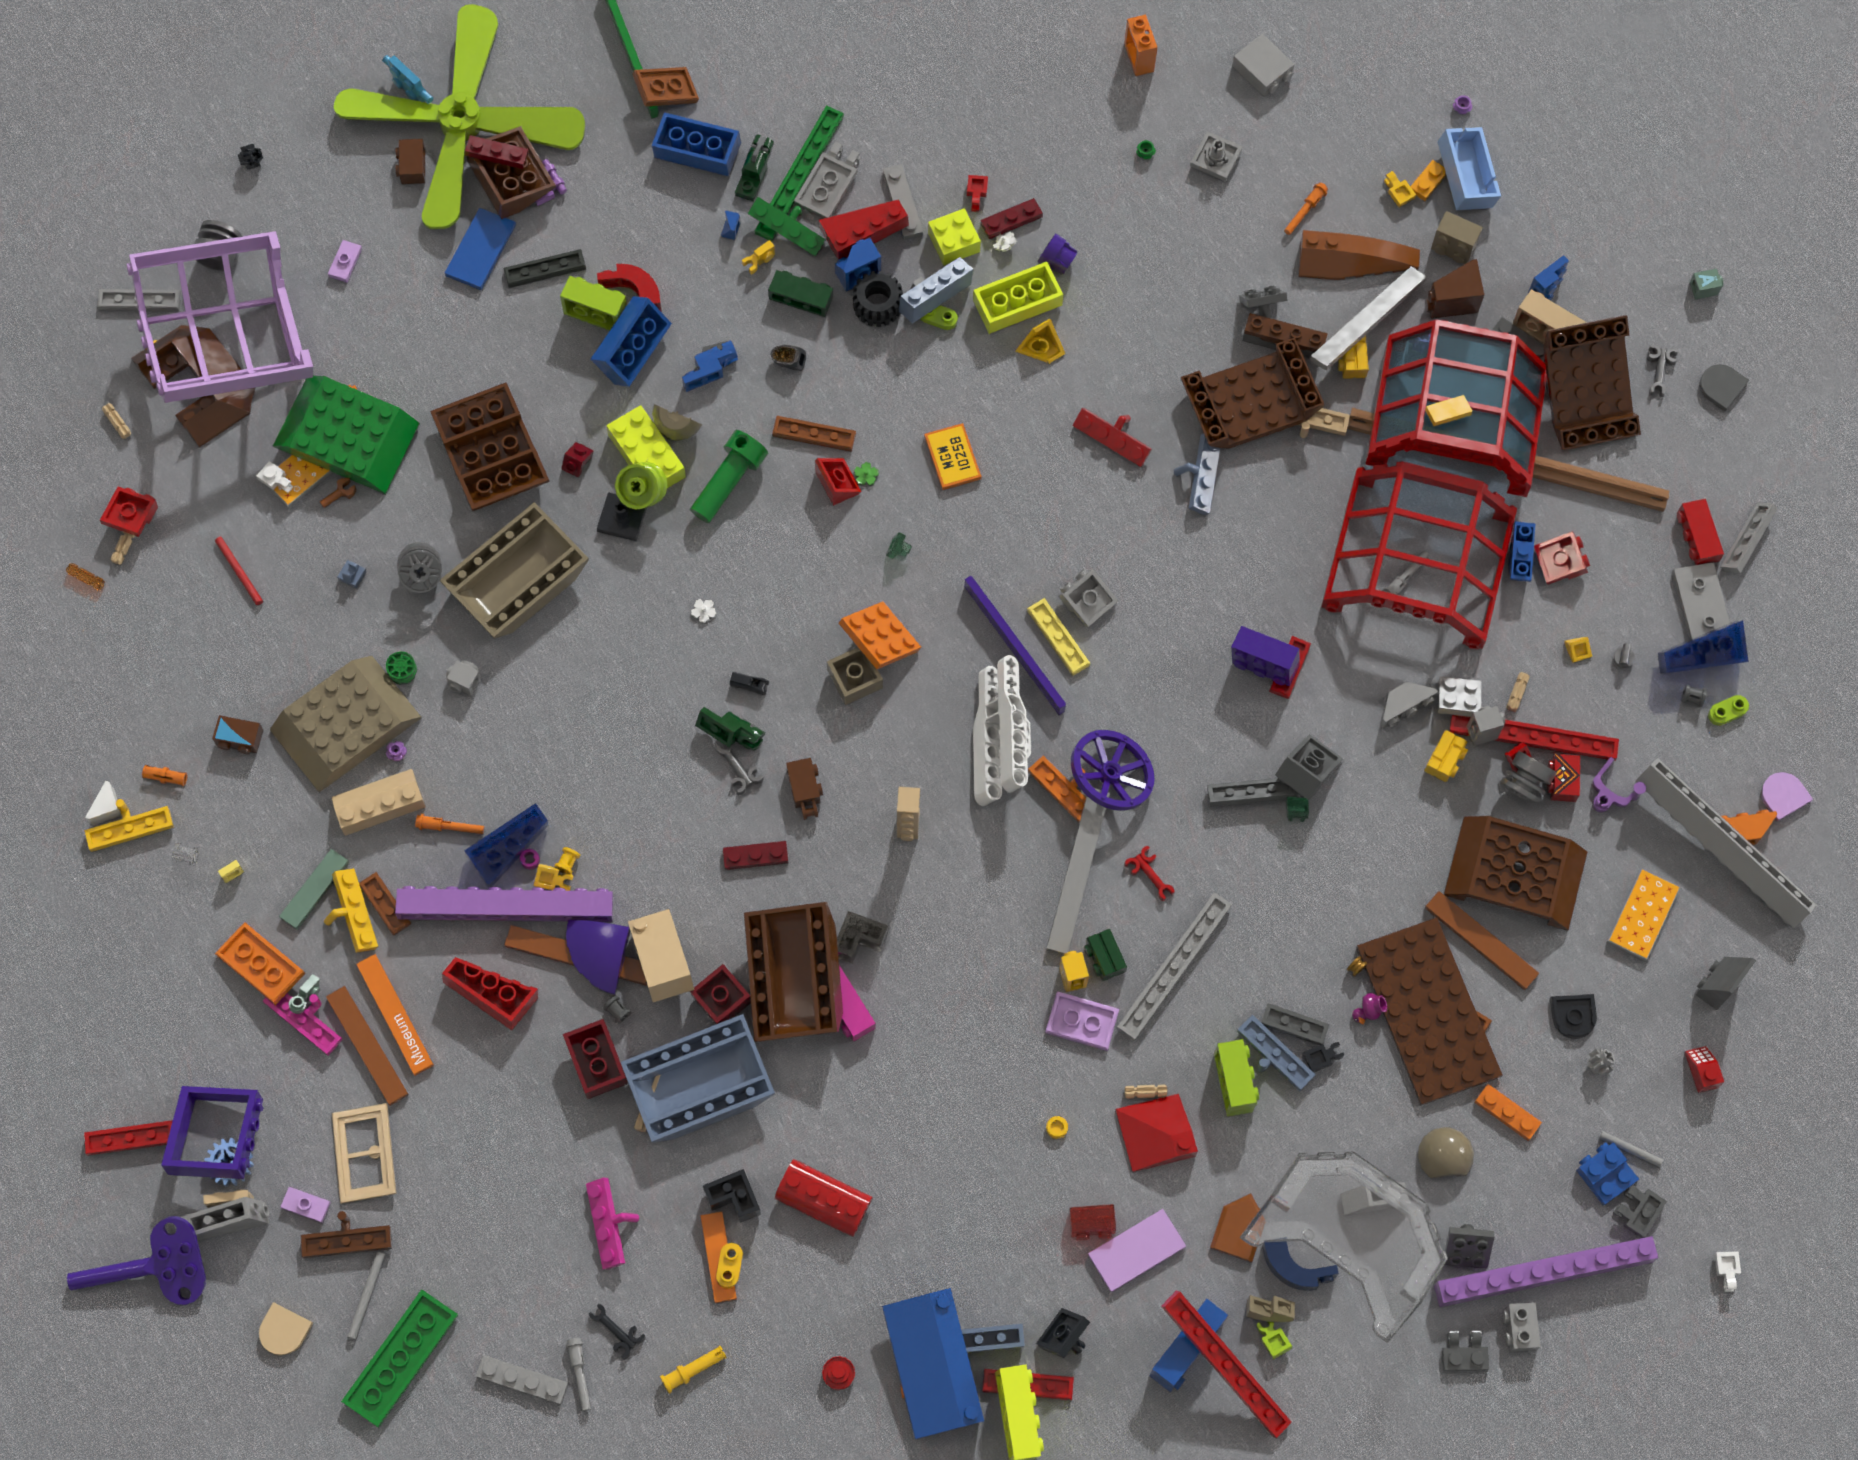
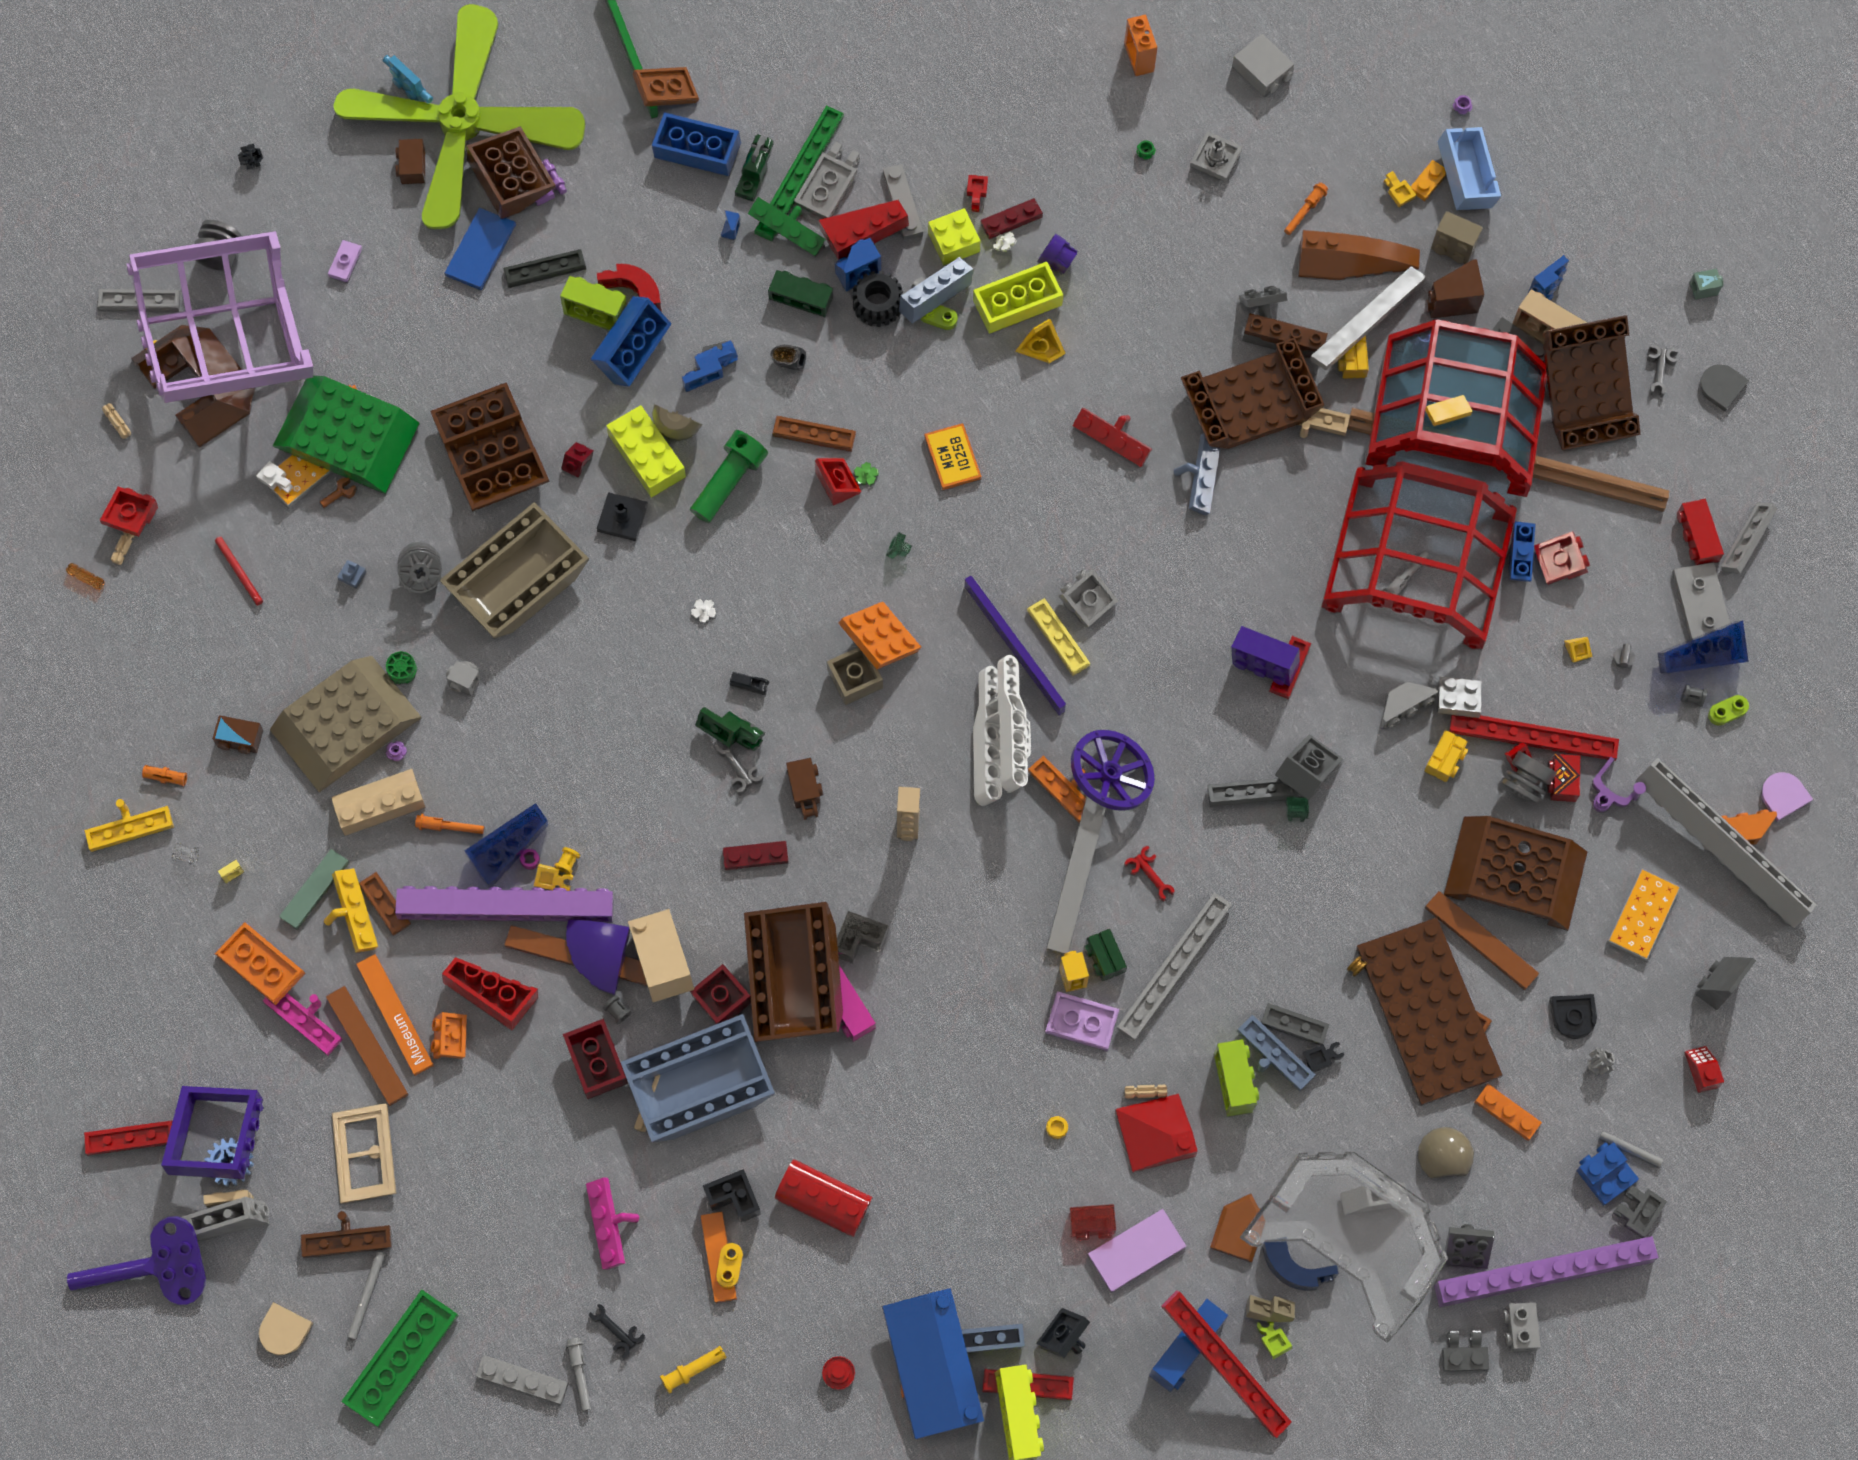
white slope [85,781,121,825] -> none
lavender plate [281,1187,331,1223] -> none
sand green plate [289,974,320,1014] -> none
dark red plate [465,135,528,169] -> none
lime wheel [615,462,668,509] -> none
yellow plate [742,240,775,275] -> none
magenta animal [1352,993,1387,1025] -> none
light grey brick [1467,706,1505,746] -> none
tan axle [1506,672,1530,712] -> none
white plate [1714,1252,1741,1292] -> none
none -> orange bracket [431,1012,467,1059]

